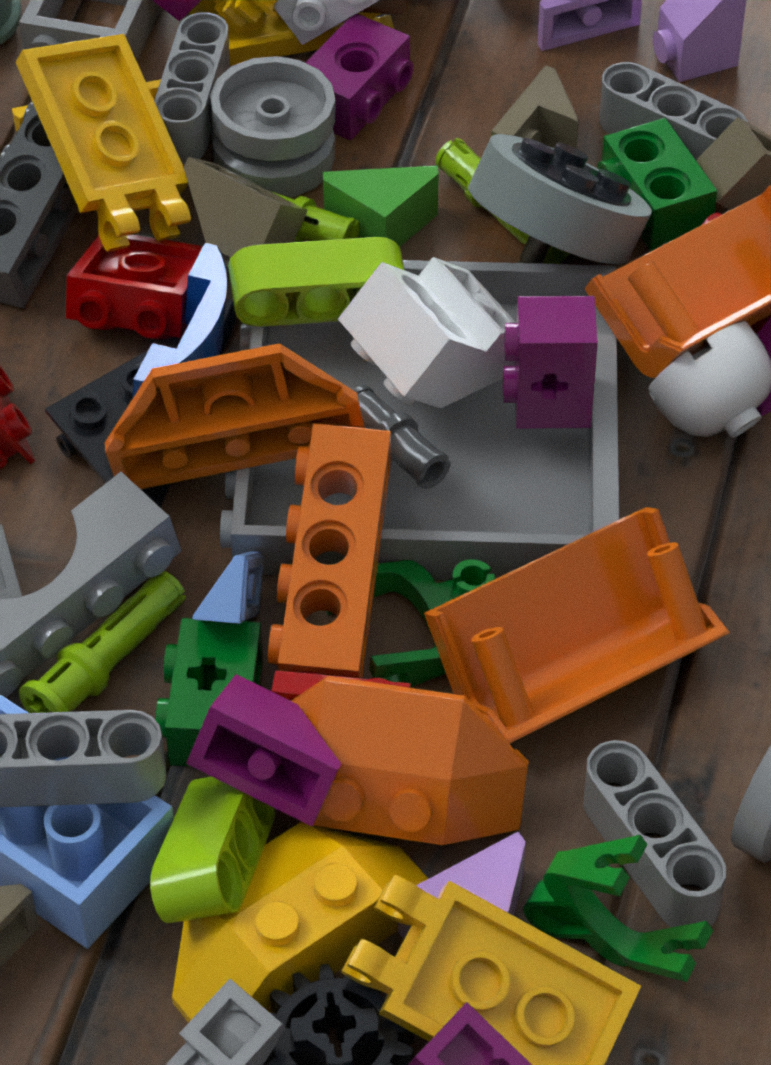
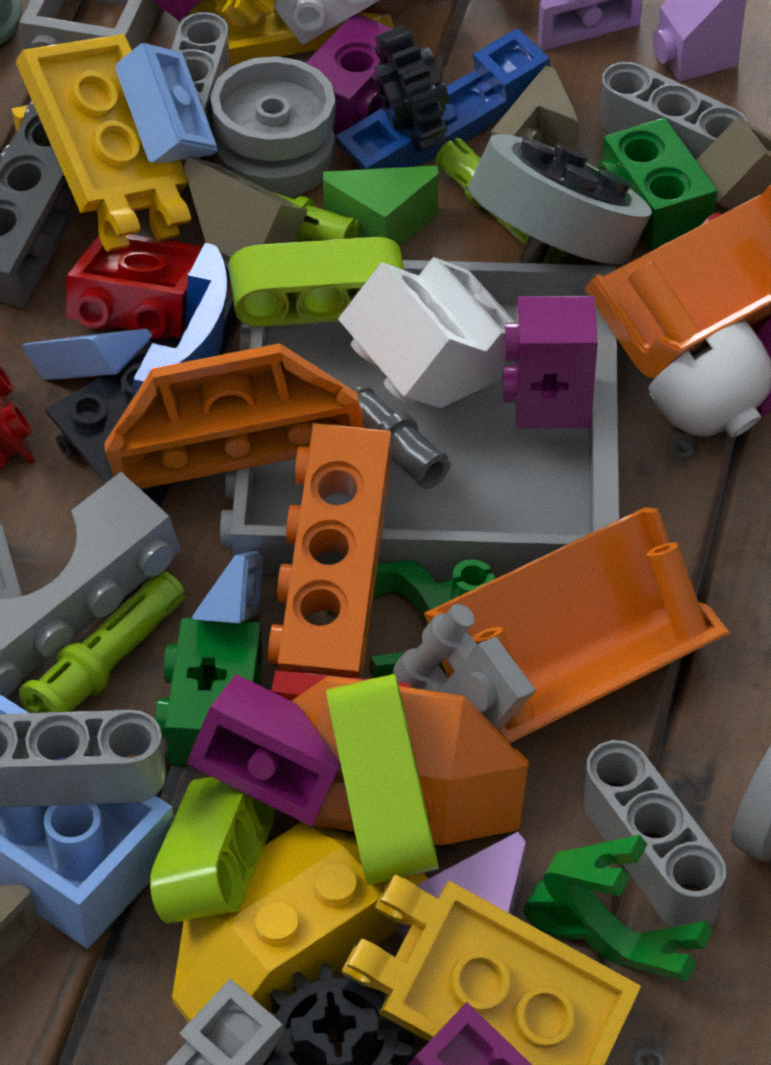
none -> light blue slope [22,329,152,380]
none -> light blue slope [116,43,218,163]
none -> lime beam [326,674,439,885]
none -> blue slope [335,28,551,170]
none -> black gear [372,25,450,151]
none -> light grey plate [393,604,536,732]

